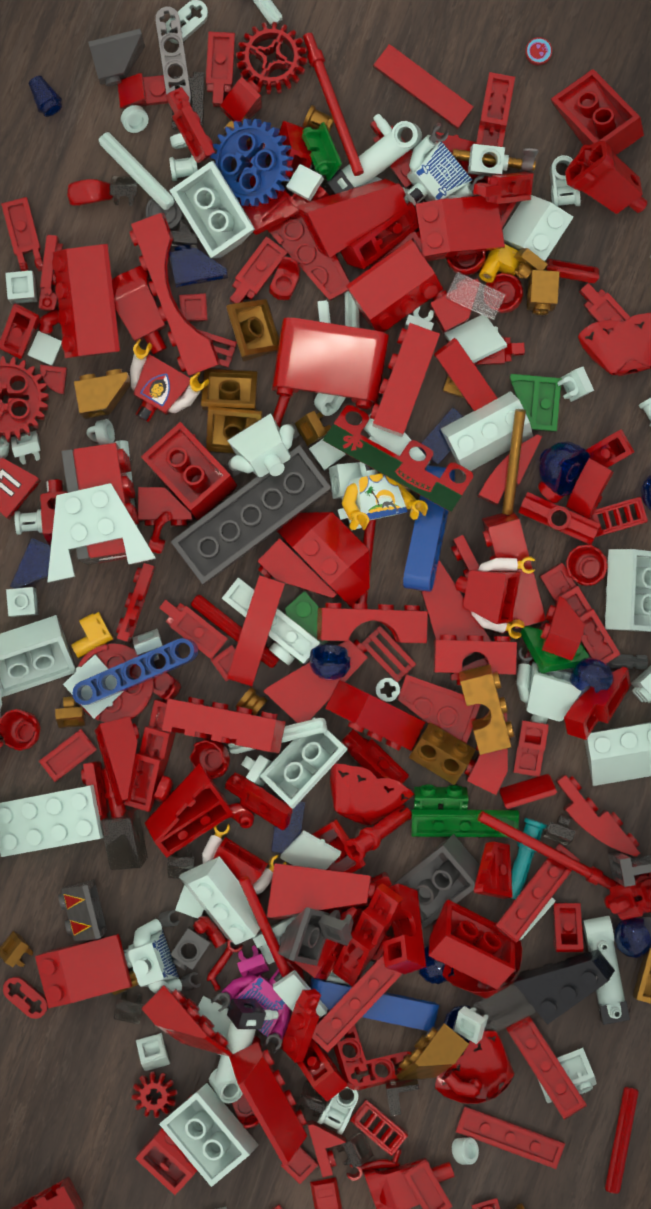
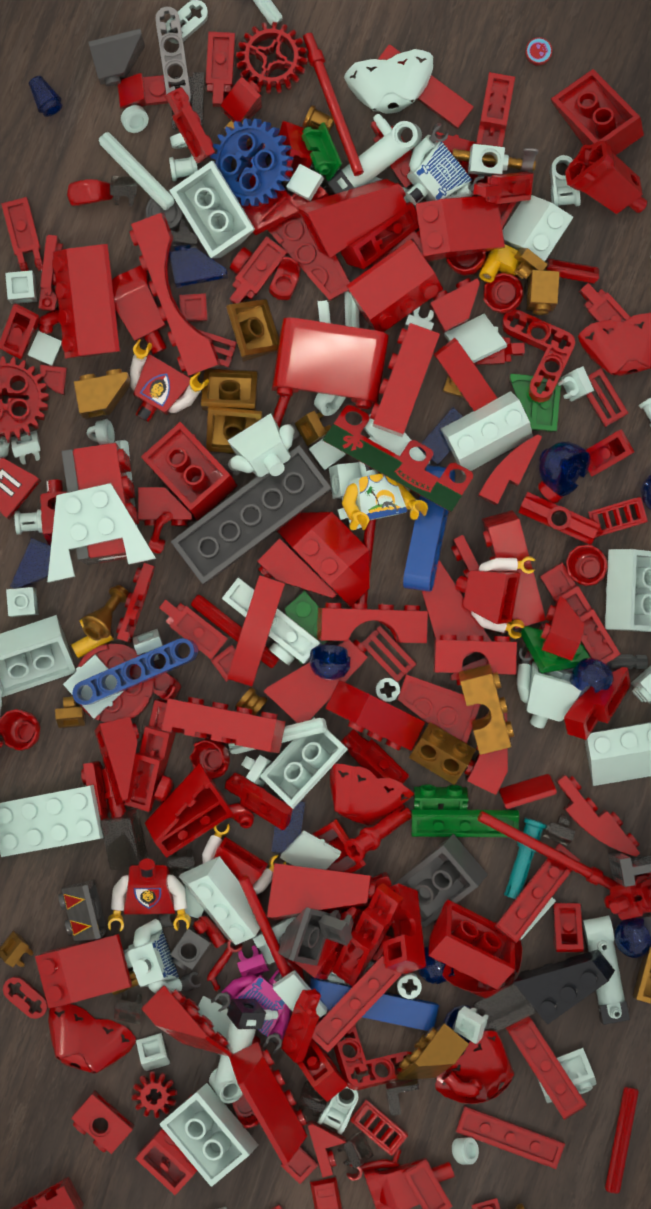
red tile [39,729,97,782] -> none
clear tile [446,272,506,320] -> none
red wing [474,841,513,899] -> none
pearl gold bar [502,409,526,515] -> none
red slope [513,720,549,777] -> none
red slope [566,458,614,519] -> none
none -> red piece [48,1004,136,1074]
none -> red brick [71,1090,135,1154]
none -> pearl gold piece [82,585,129,641]
none -> torso [108,858,191,931]
none -> red tile [229,247,253,274]
none -> light aqua piece [344,49,433,114]
none -> light aqua bush [397,973,422,999]
none -> red beam [502,309,575,403]
none -> red tile [585,368,628,427]

